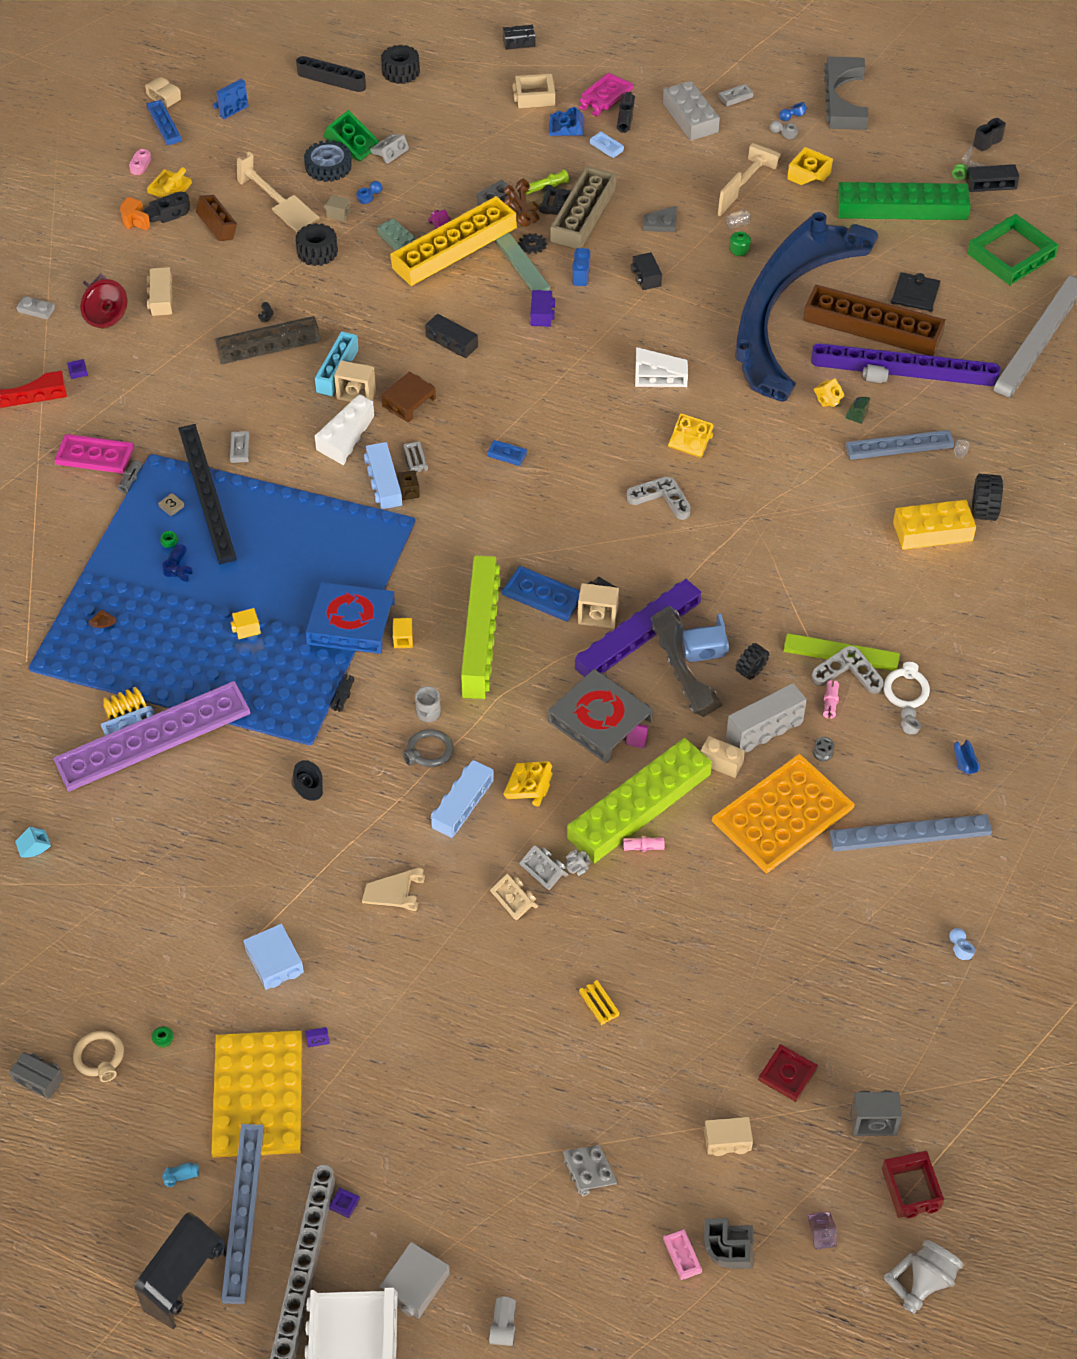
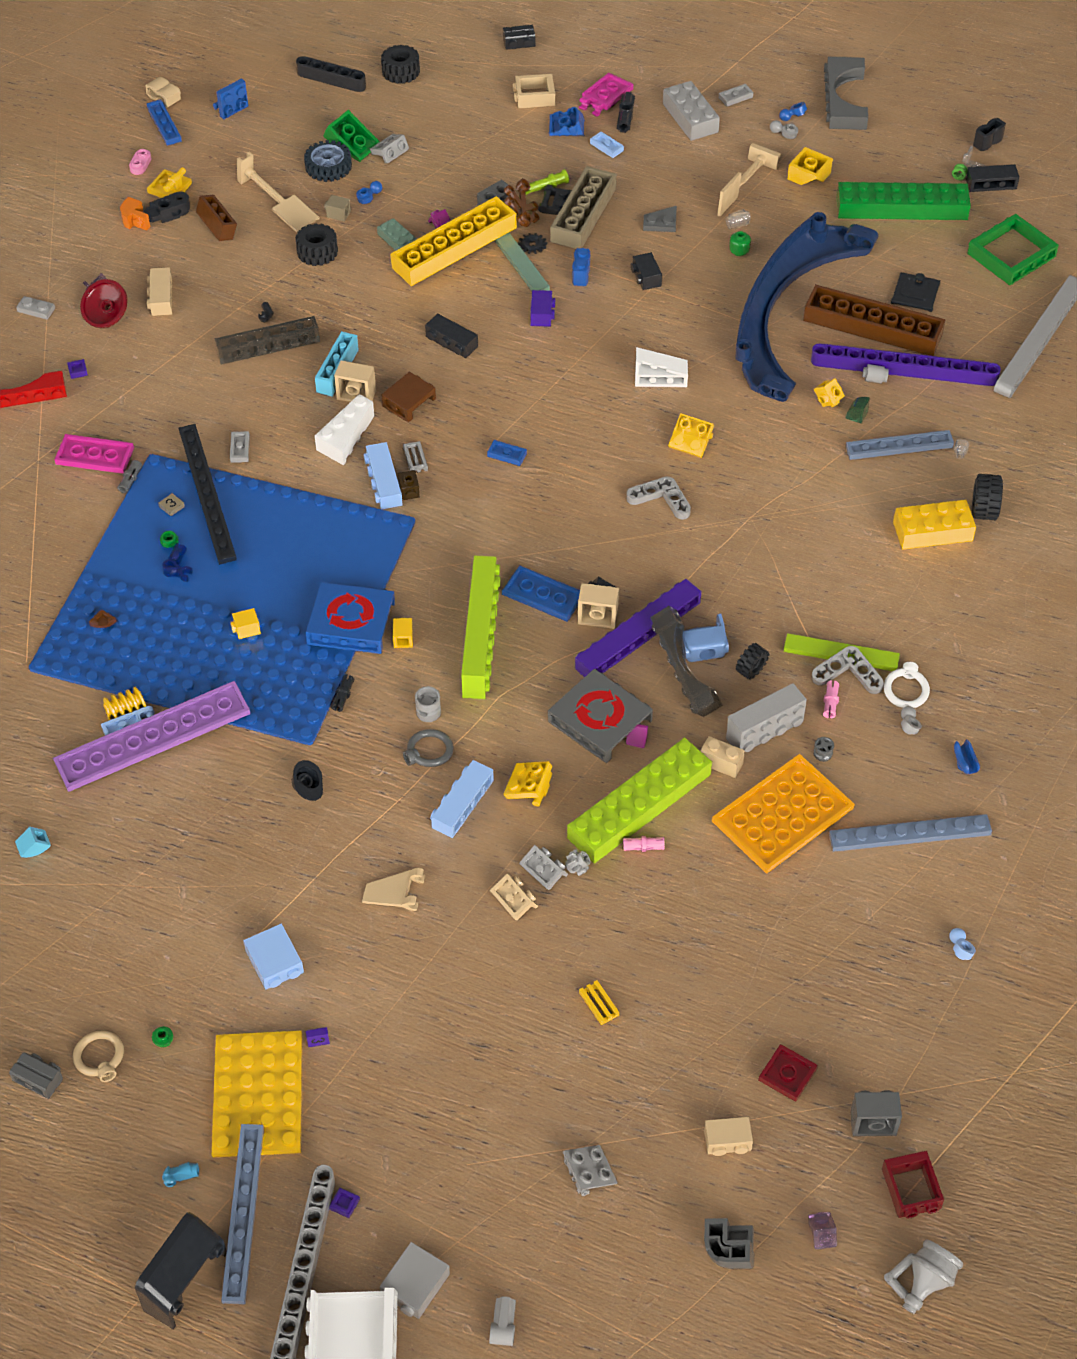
bright pink plate [663,1229,702,1280] -> none

